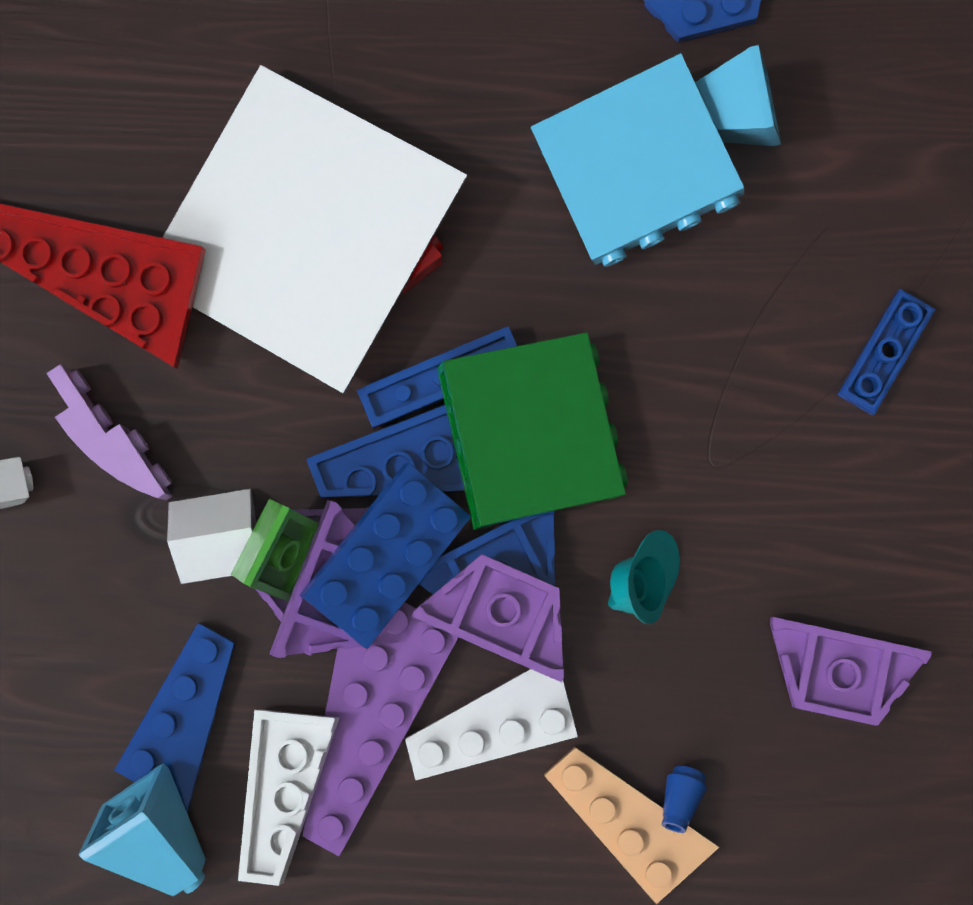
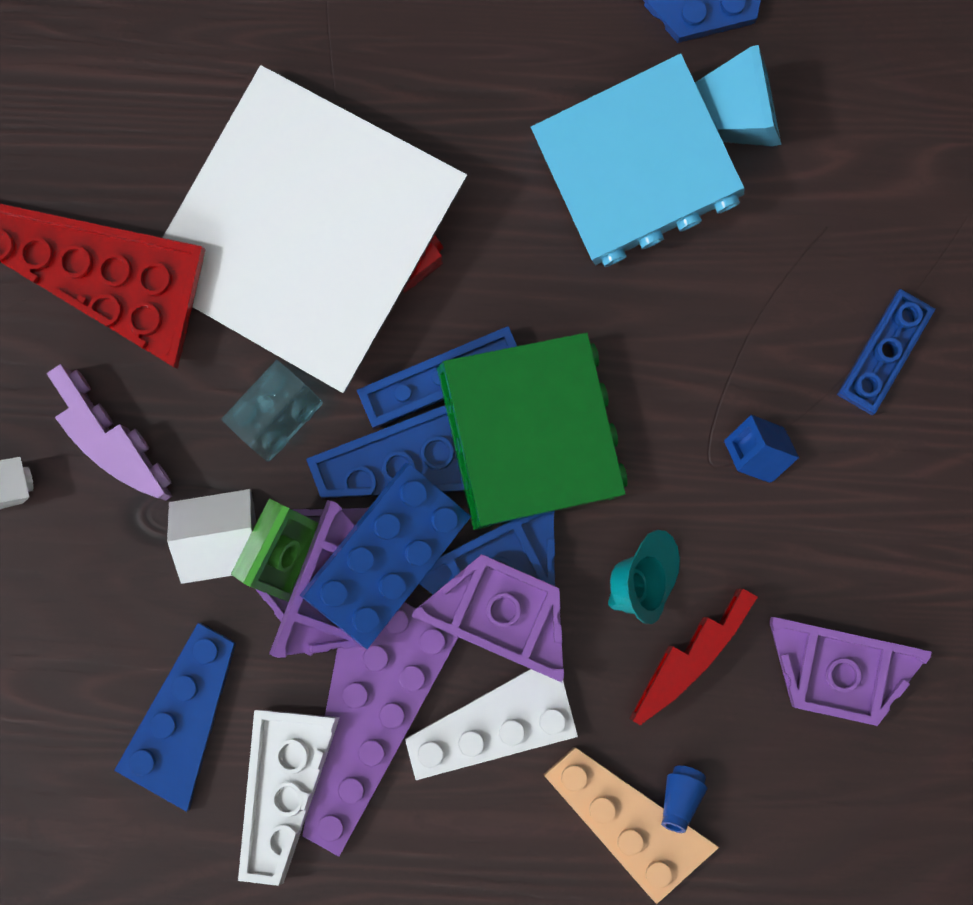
medium azure slope [78,763,206,896] -> none
none -> clear light blue bracket [221,359,323,462]
none -> red slope [629,589,758,725]
none -> blue panel [724,415,799,483]

